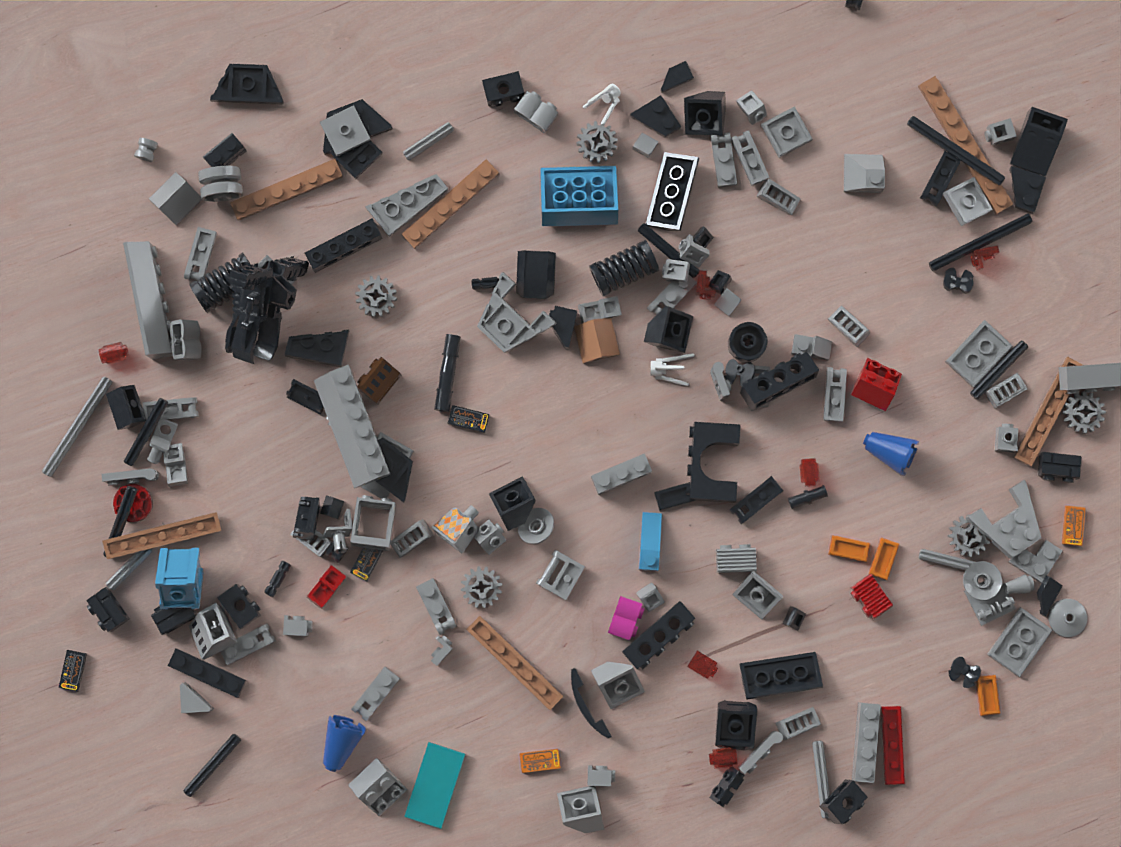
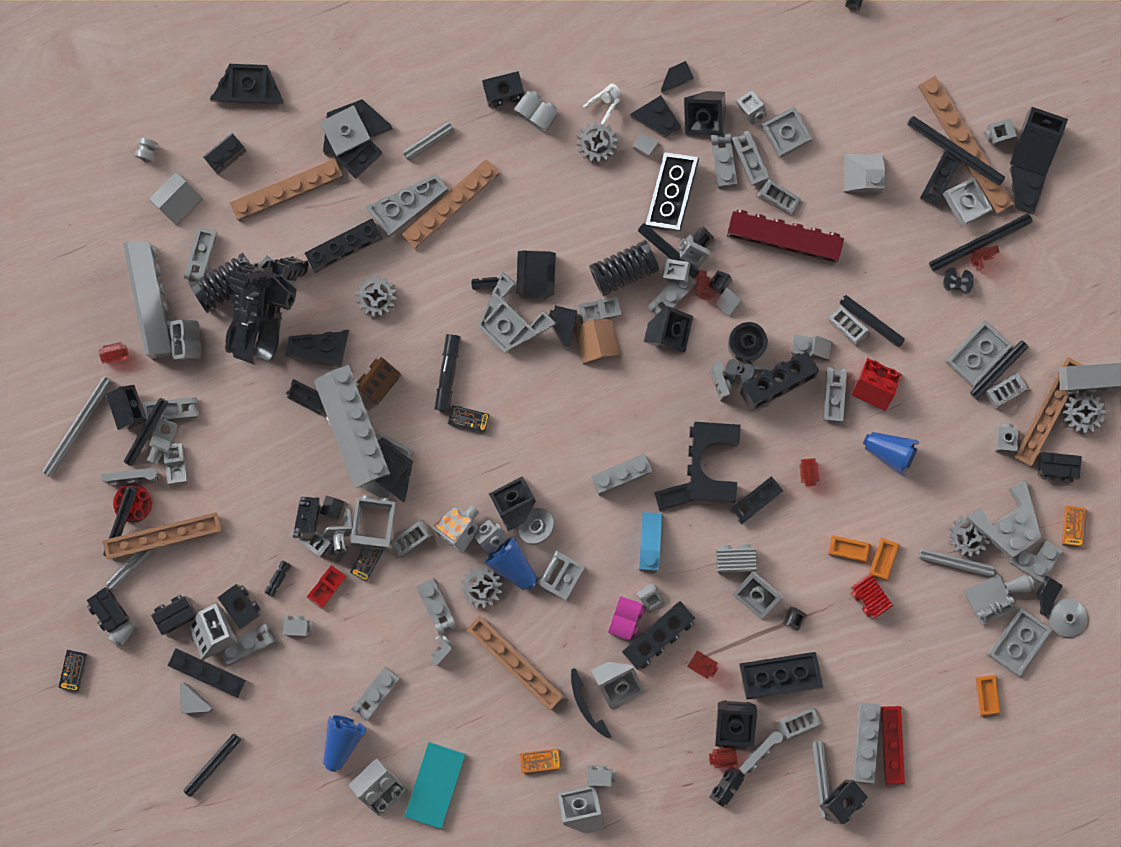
dark azure container [155,547,204,609] -> none
light grey wheel [198,166,243,202] -> none
dark azure slope [540,166,618,226] -> none
white plant [650,353,695,386] -> none
black pin [788,485,828,509] -> none
black piece [948,657,982,688] -> none
light grey dish [963,561,1002,600] -> none
none -> light grey cone [107,620,136,648]
none -> blue cone [485,537,537,590]
none -> dark red brick [726,209,844,263]
none -> black axle [840,295,905,347]

